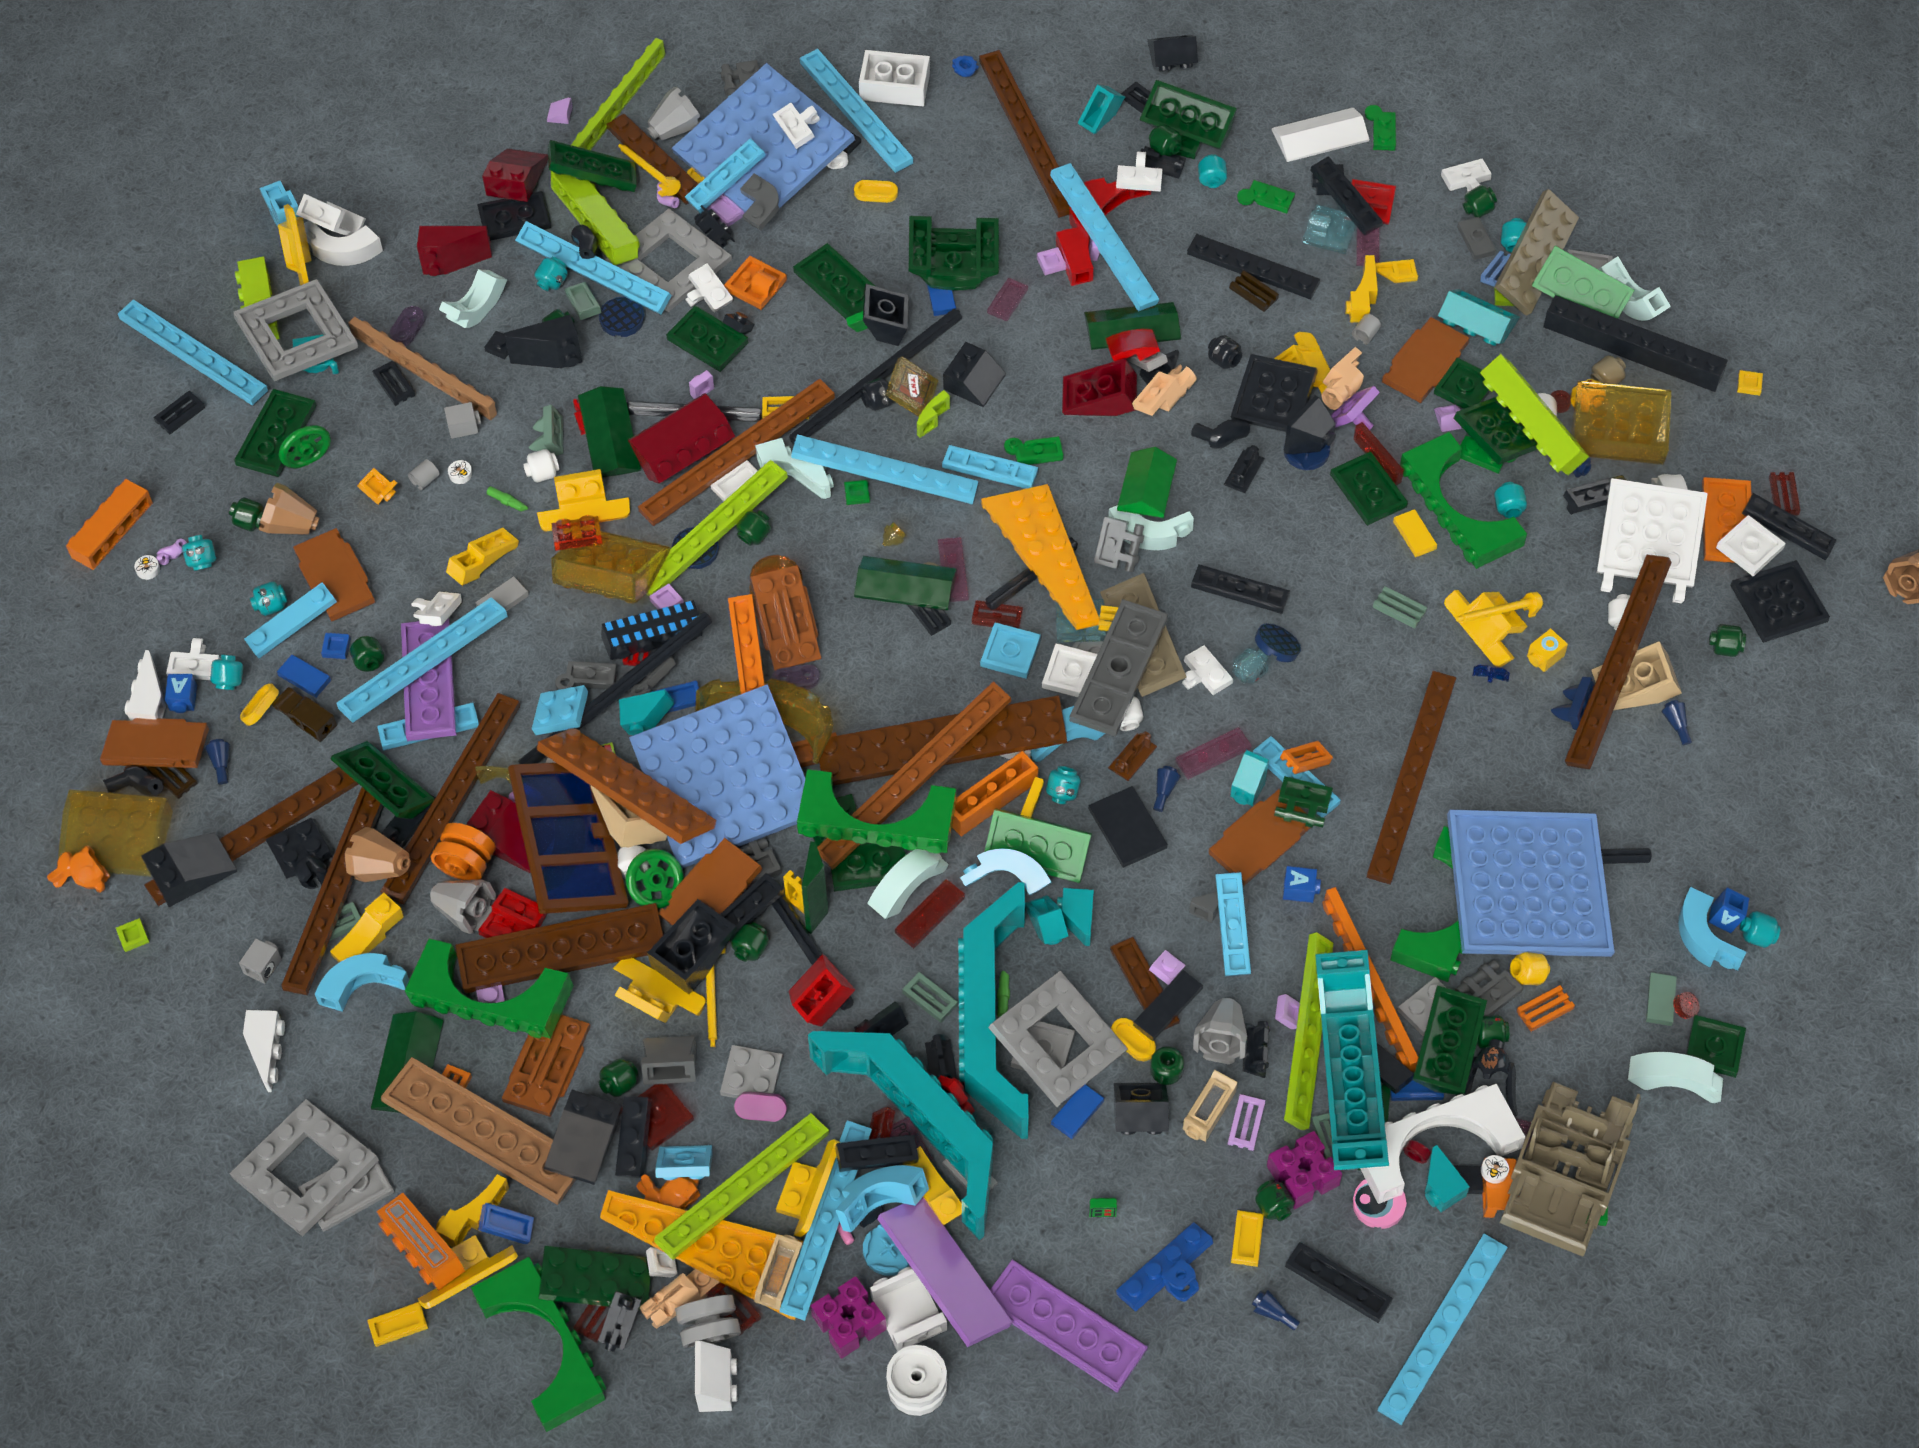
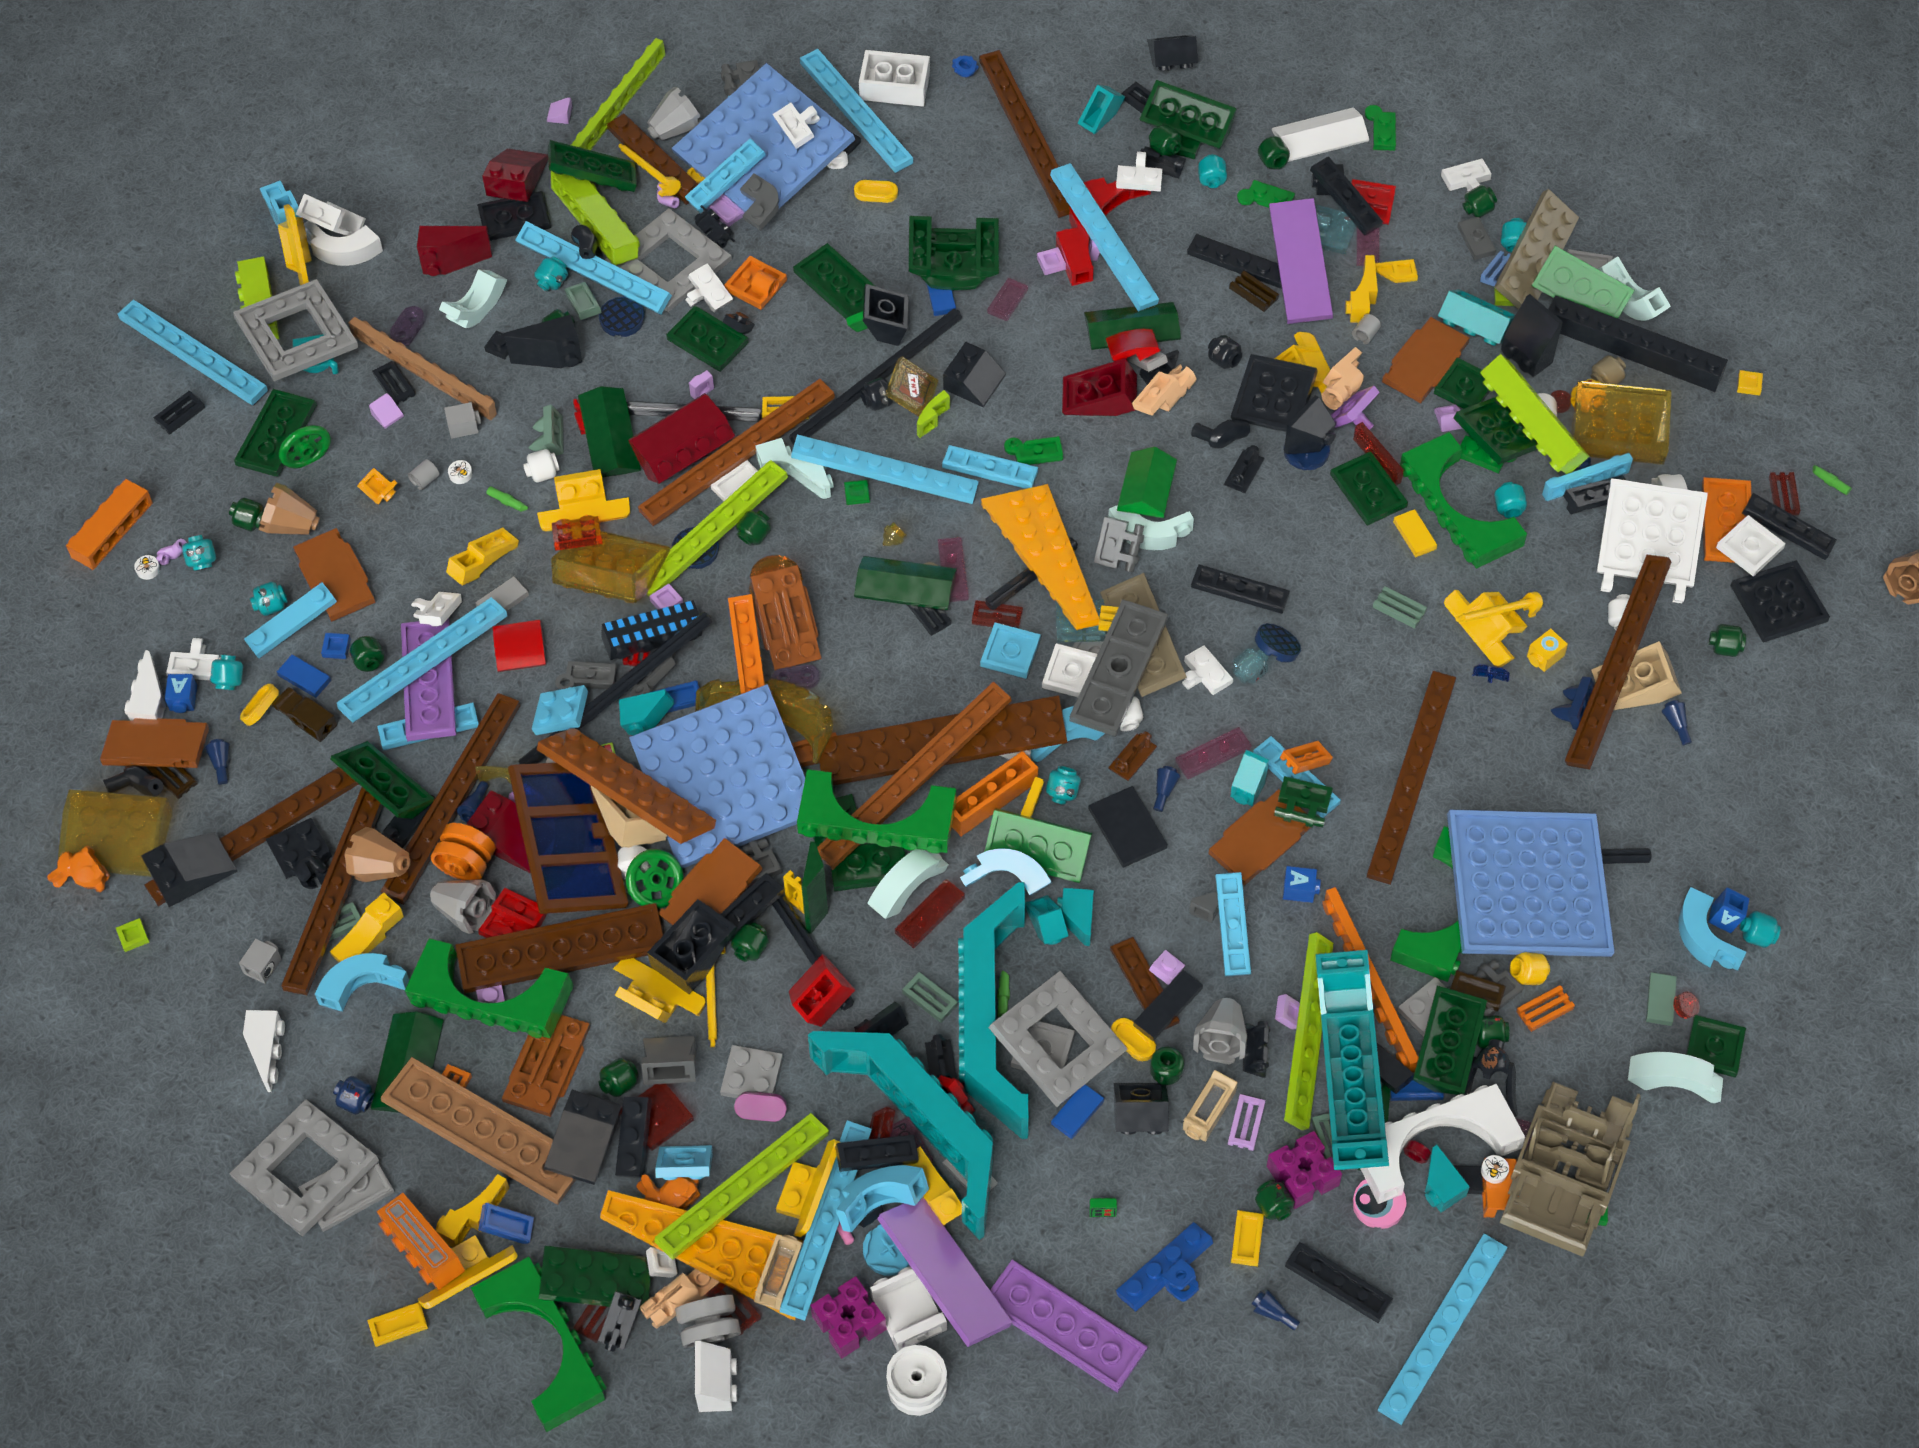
none -> dark blue head [333,1076,375,1115]
none -> lavender slope [369,393,404,429]
none -> dark blue cone [457,781,489,822]
none -> red slope [492,620,546,672]
none -> dark green head [1258,136,1290,169]
none -> medium lavender tile [1269,198,1333,324]
none -> dark brown tile [1450,970,1506,1012]
none -> black slope [1501,294,1563,377]
none -> medium azure plate [1542,453,1633,501]
none -> bright green piece [1813,465,1852,495]

